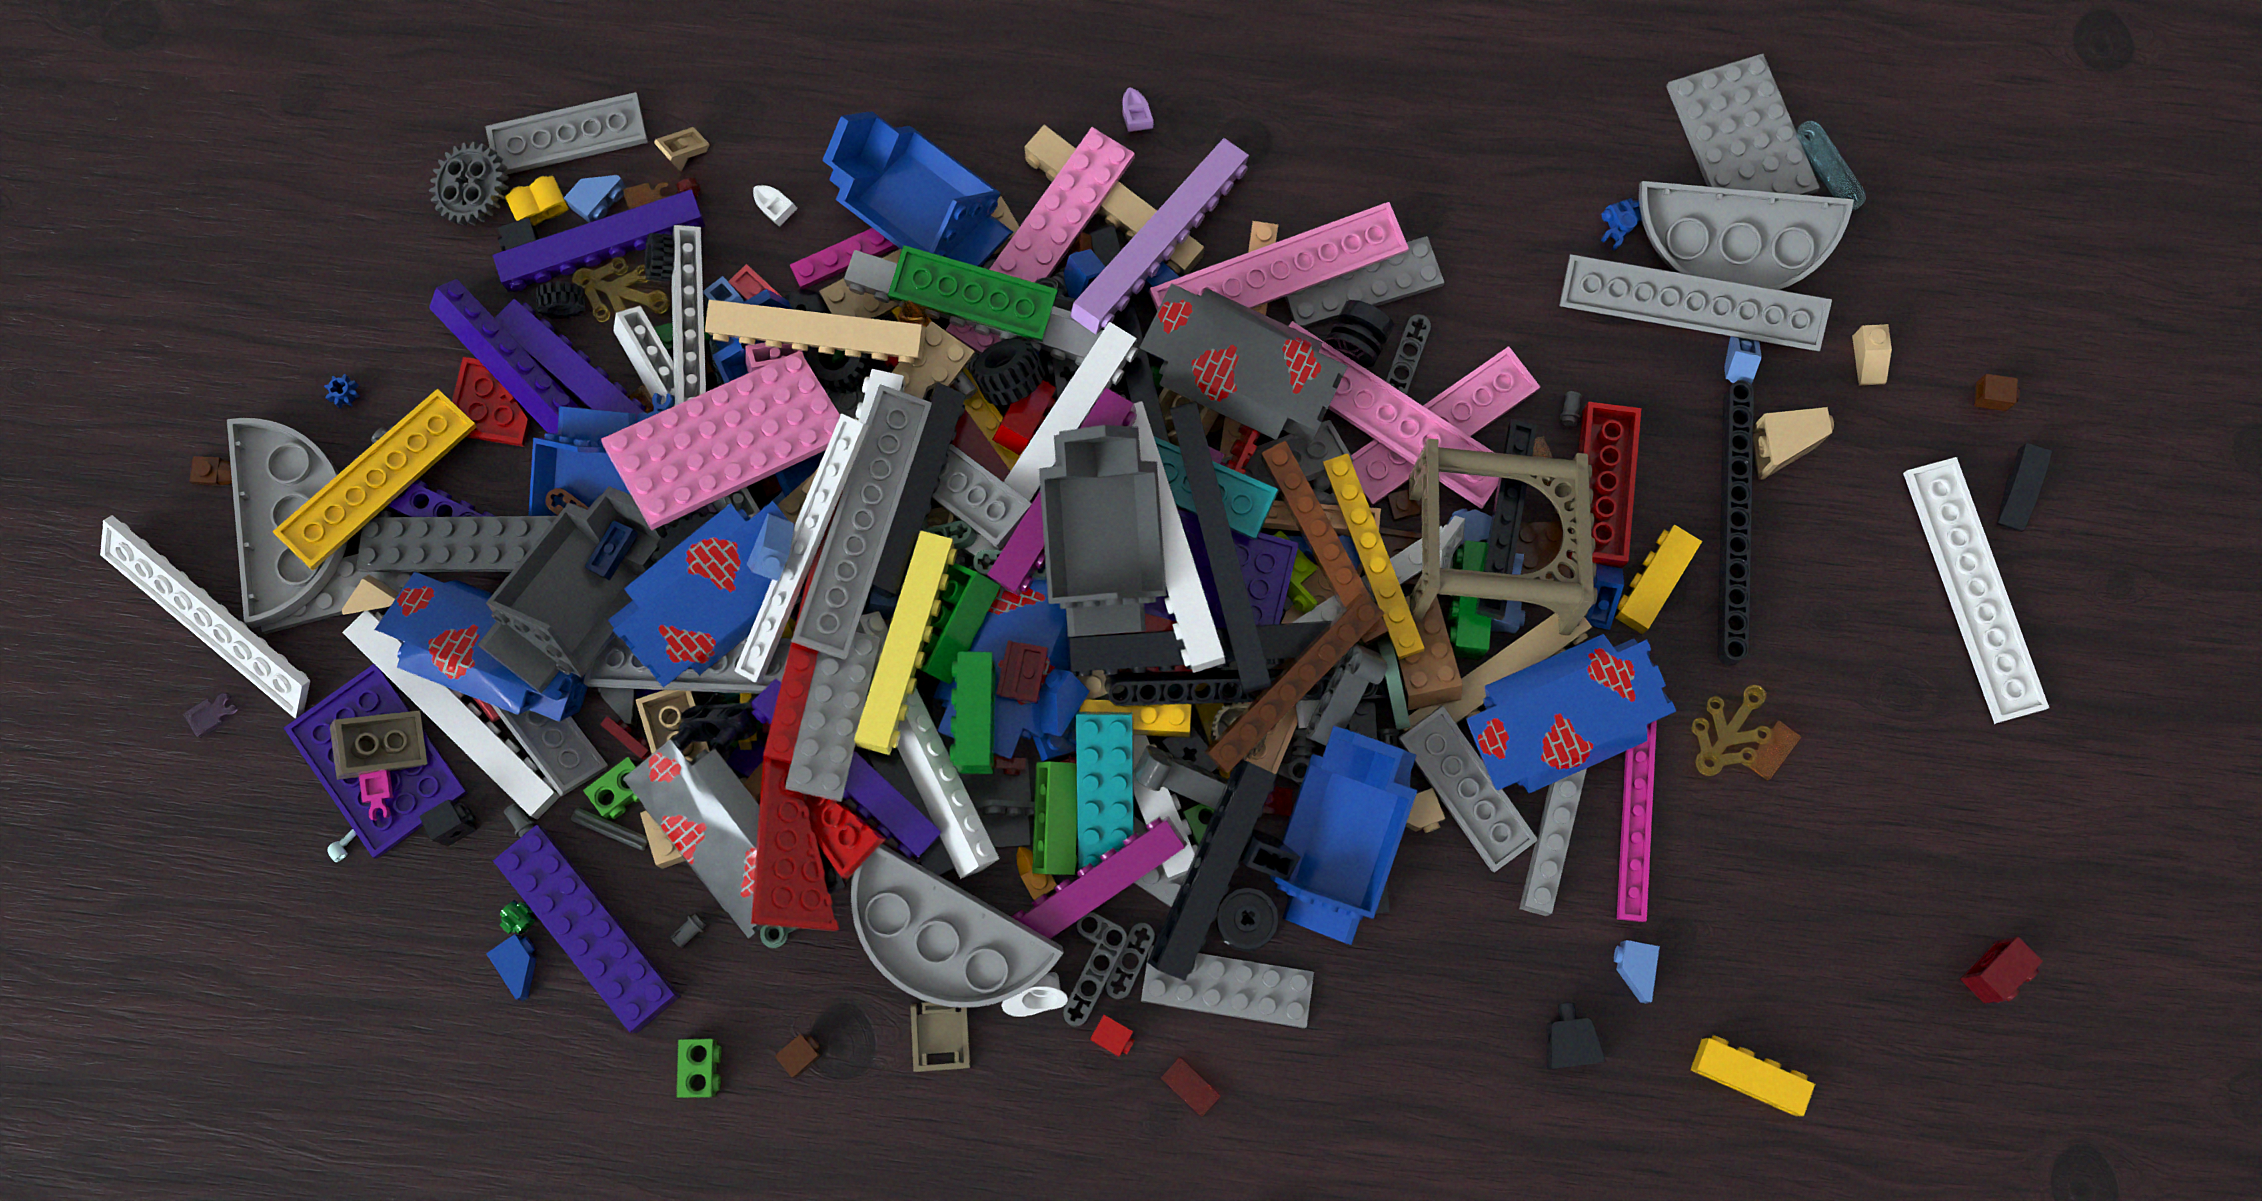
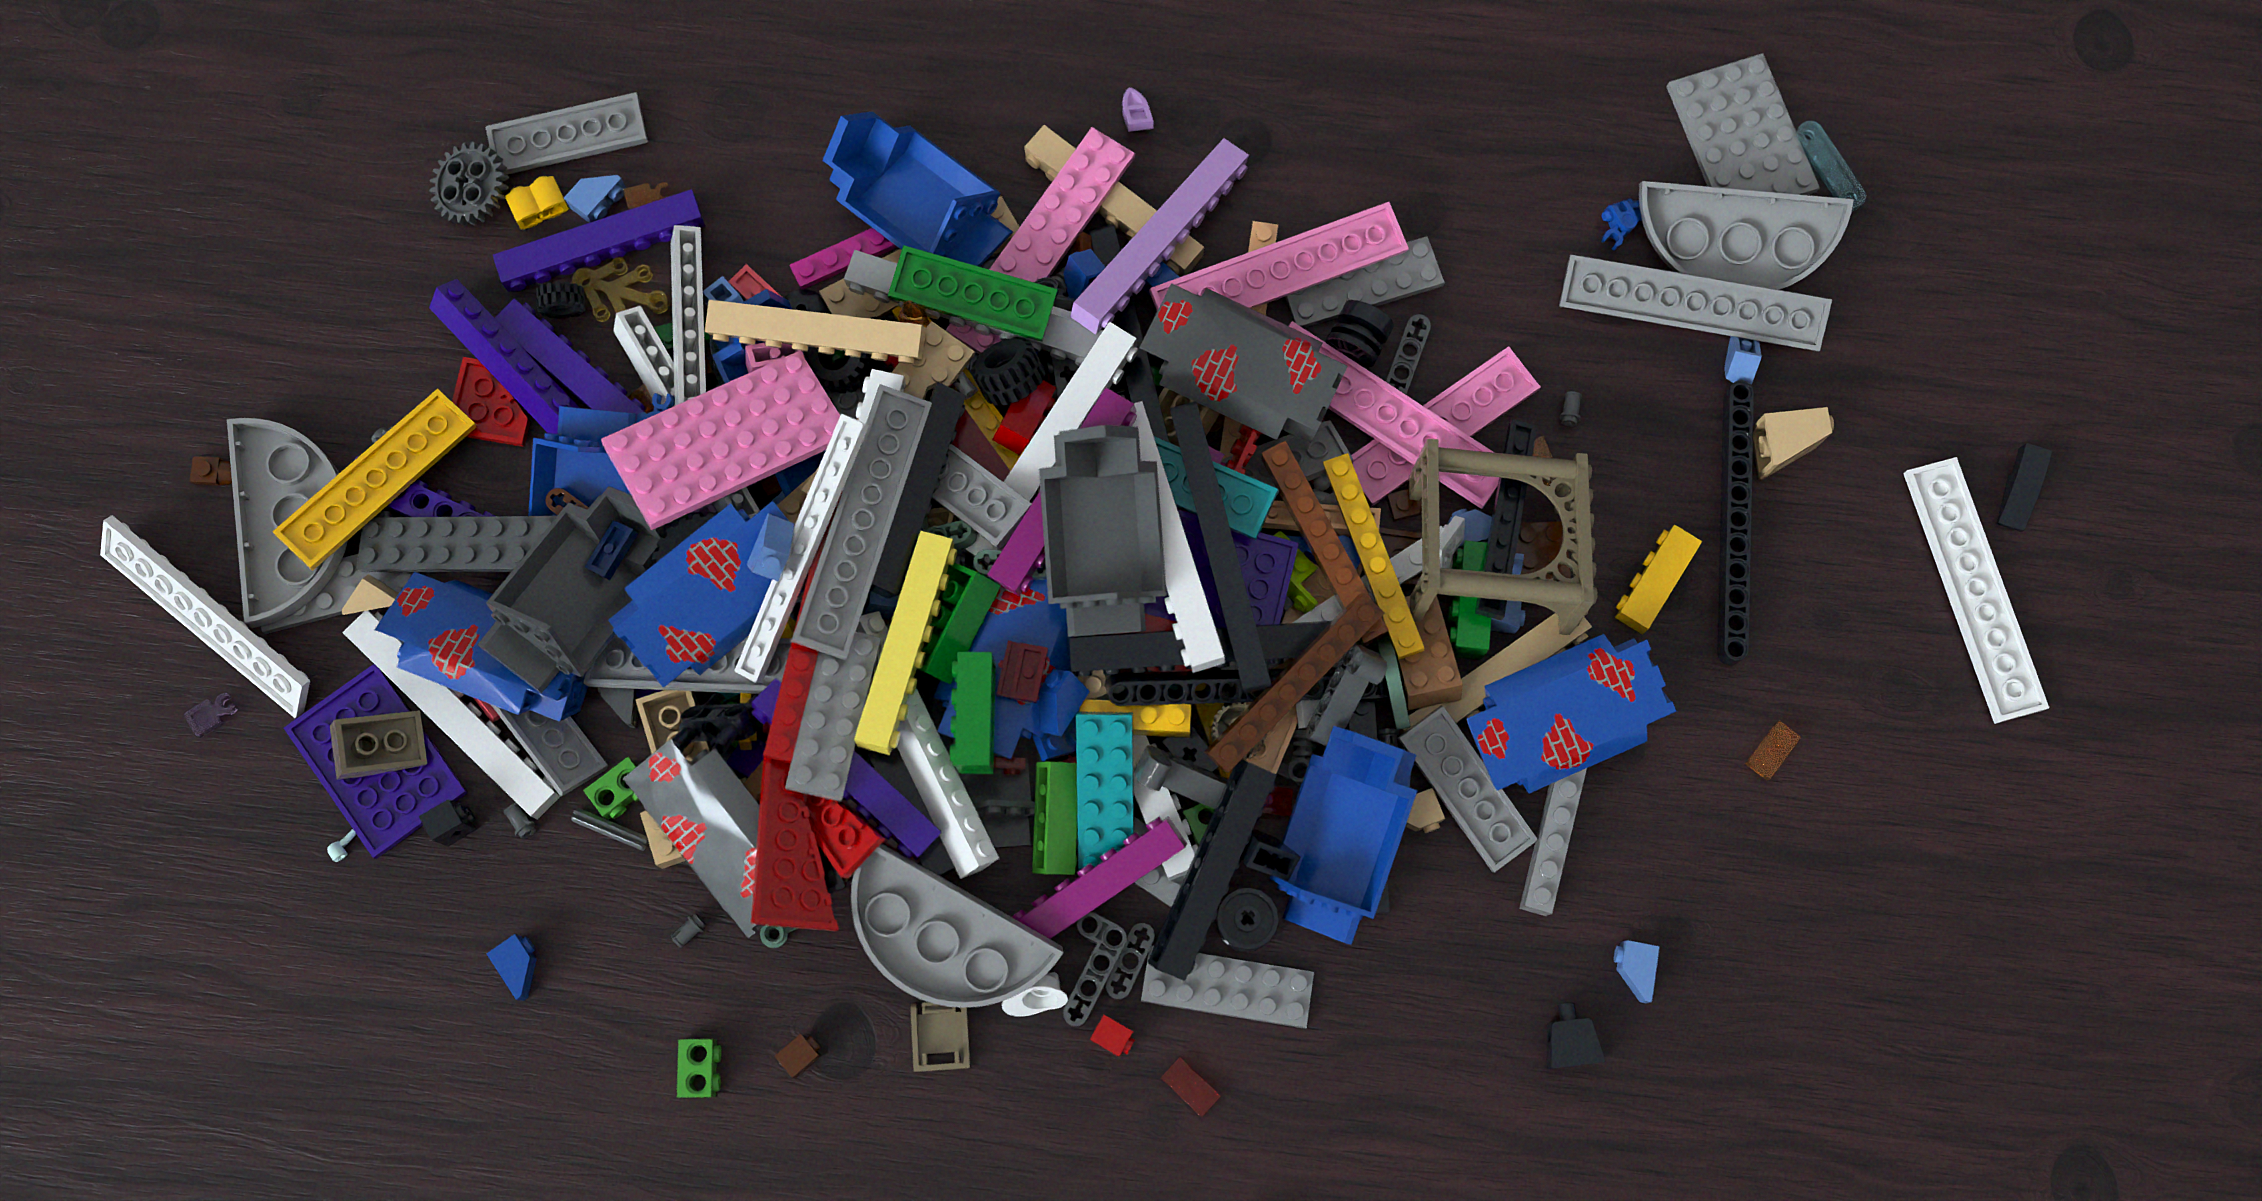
blue gear [324,374,360,408] -> none
dark pink plate [359,770,393,821] -> none
dark purple brick [493,825,681,1033] -> none
black brick [498,217,539,251] -> none
green gear [500,900,535,935] -> none
dark red plate [600,716,652,761] -> none
black tyre [644,233,675,282] -> none
tan slope [654,127,710,172] -> none
clear red plate [676,178,701,197] -> none
white plate [753,186,798,227] -> none
light orange plate [1017,846,1057,900] -> none
red brick [1569,402,1641,569] -> none
blue slope [1584,563,1624,630] -> none
dark pink plate [1617,720,1657,922] -> none
yellow brick [1690,1036,1815,1116] -> none
clear yellow plant [1692,685,1772,776] -> none
tan slope [1852,324,1892,385] -> none
dark red brick [1960,937,2043,1003] -> none
reddish brown brick [1975,374,2020,411] -> none

